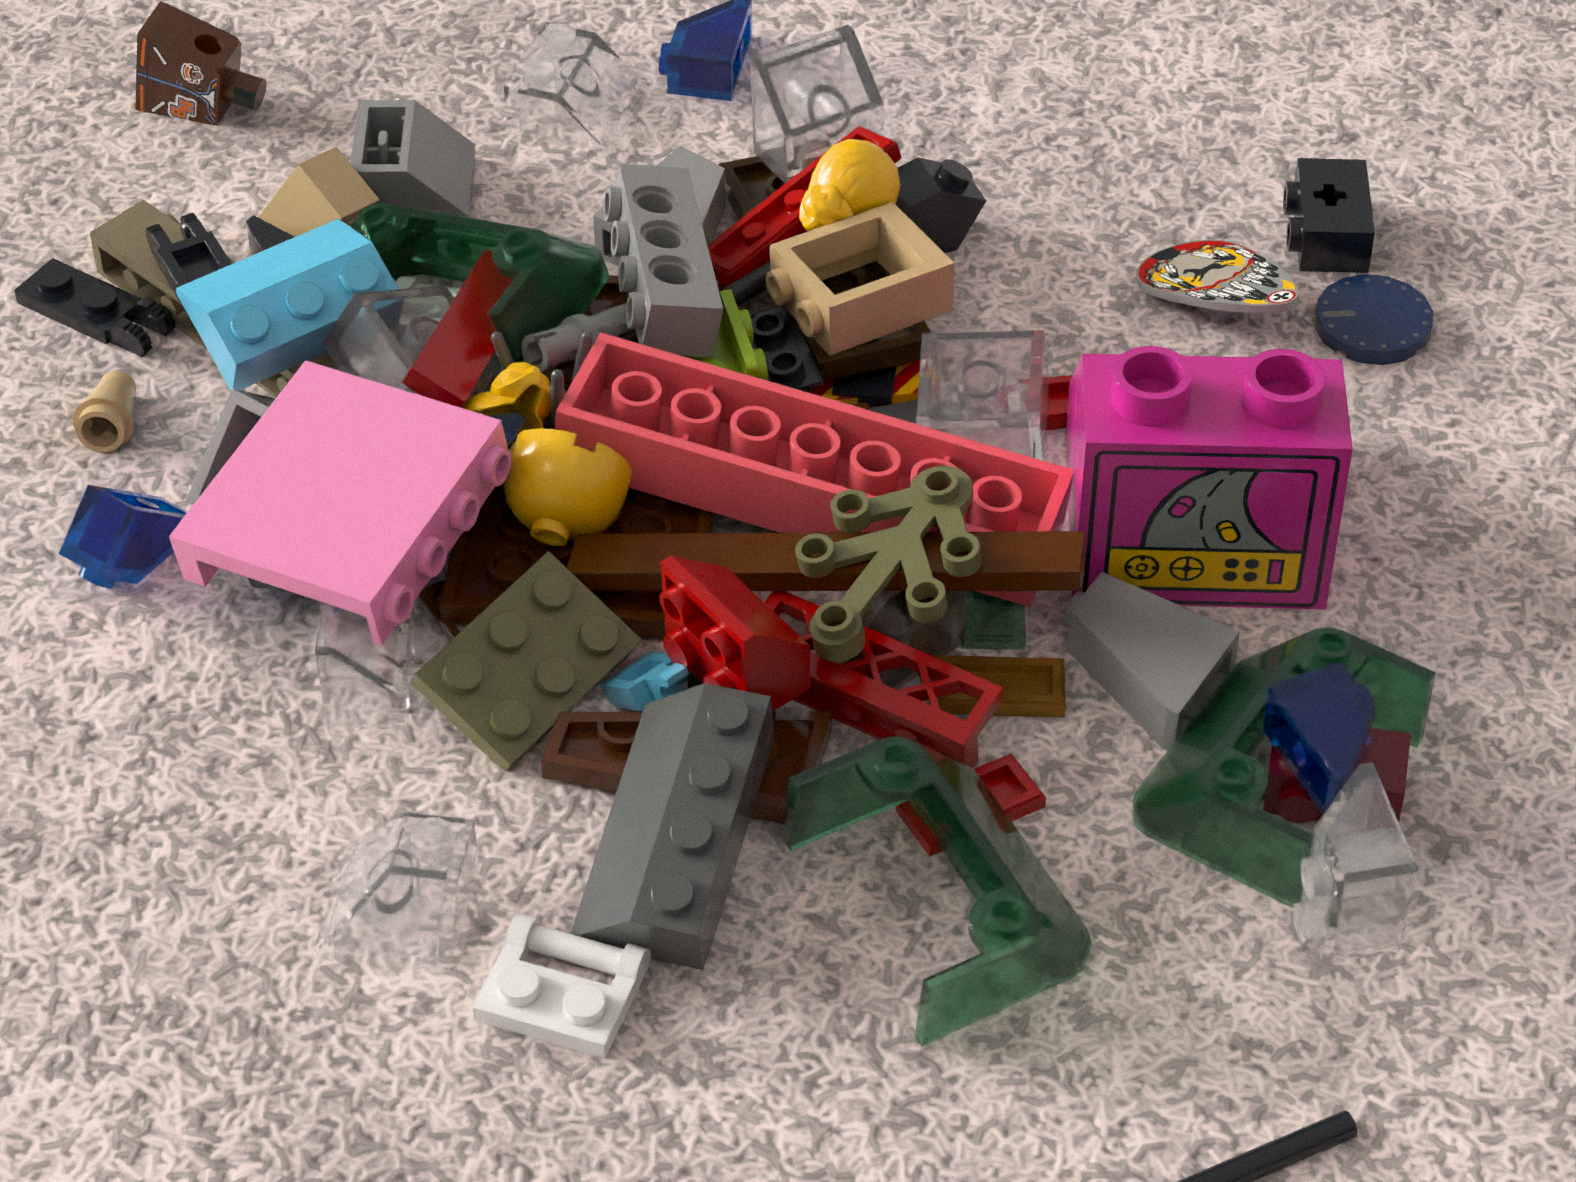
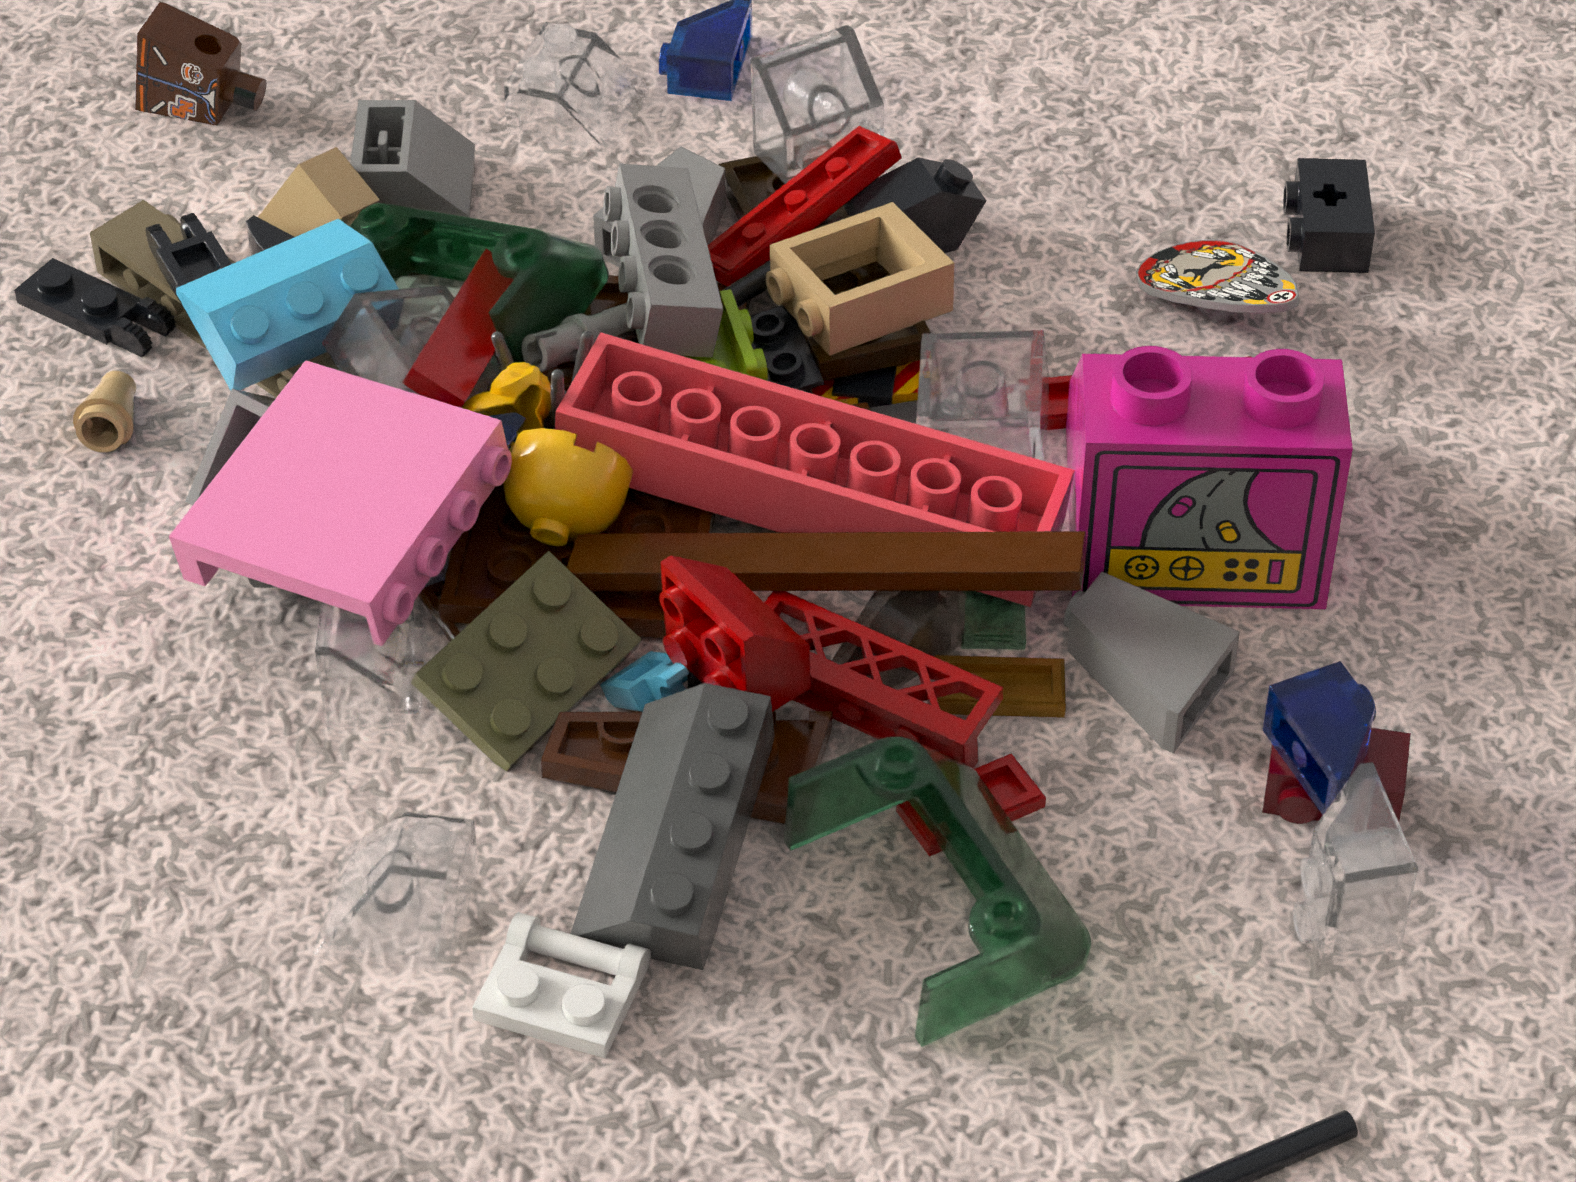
clear blue slope [59,484,188,589] -> none
olive plant [795,466,982,662] -> none
yellow hair [799,139,901,232] -> none
clear green windscreen [1132,628,1436,911] -> none
dark blue tile [1315,274,1433,365] -> none

